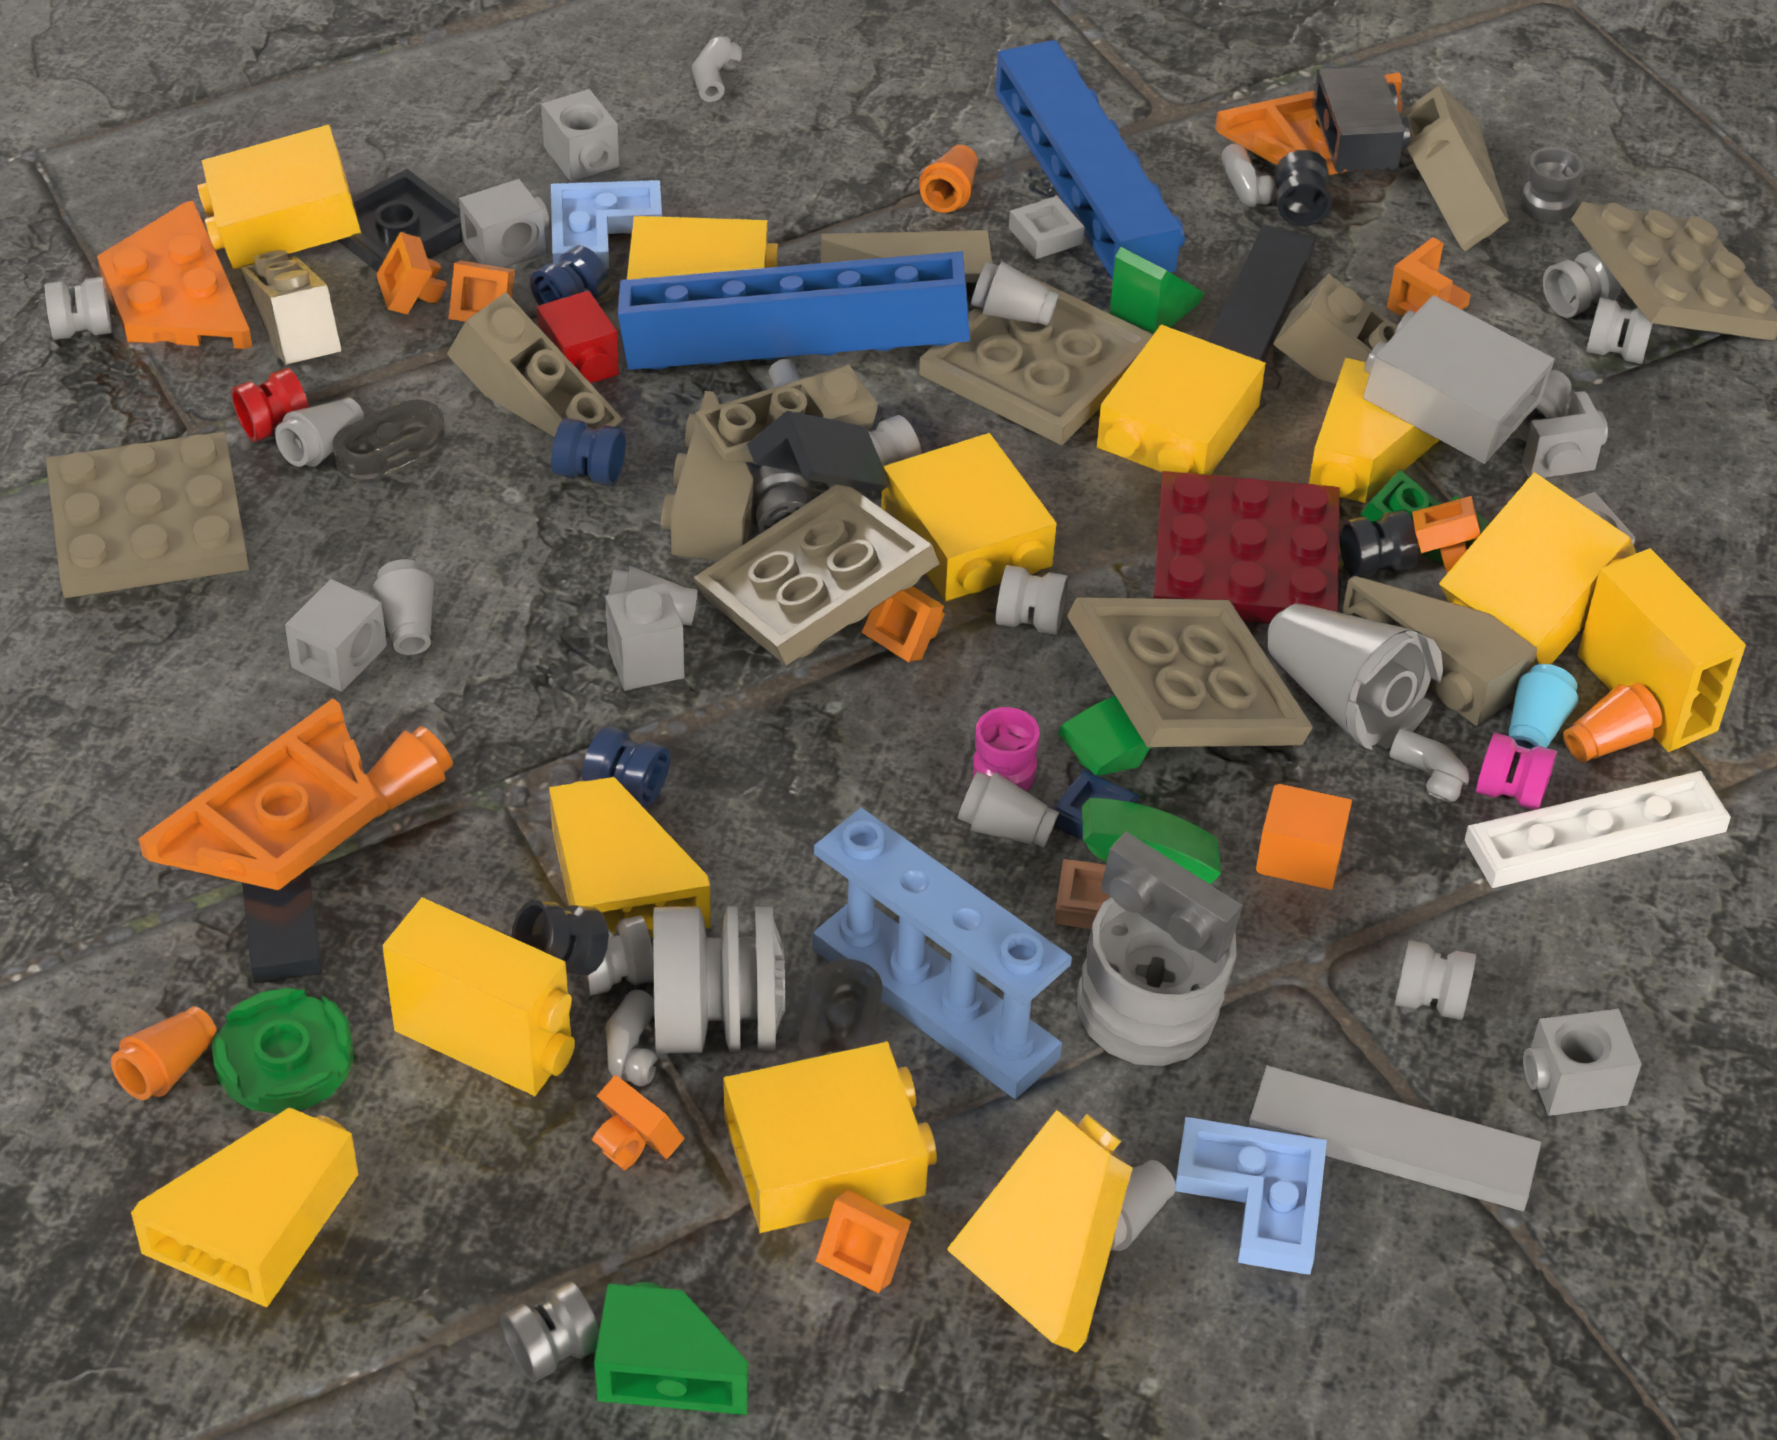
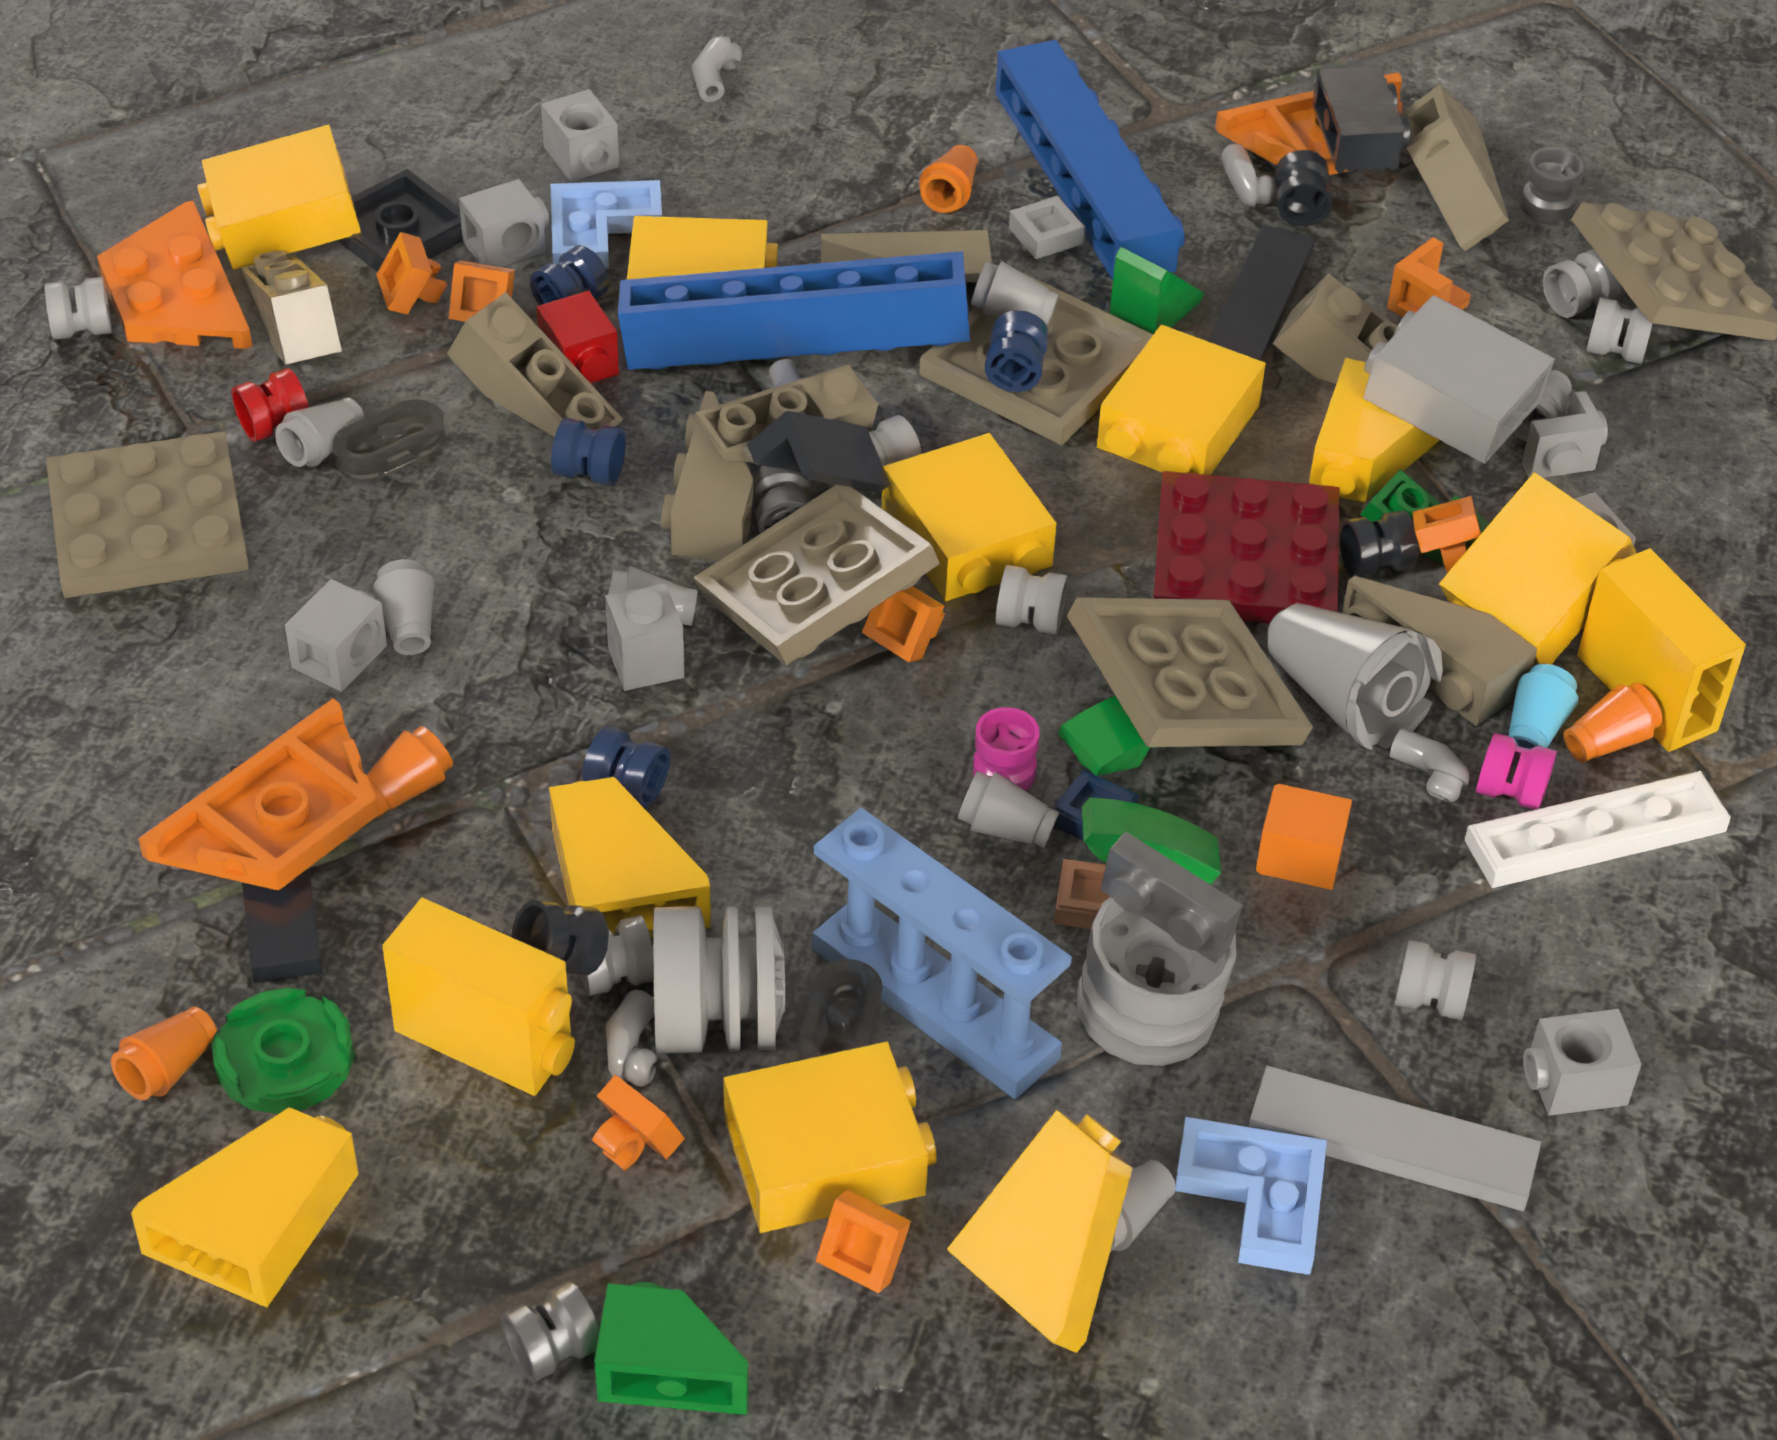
none -> dark blue wheel [985,310,1049,392]

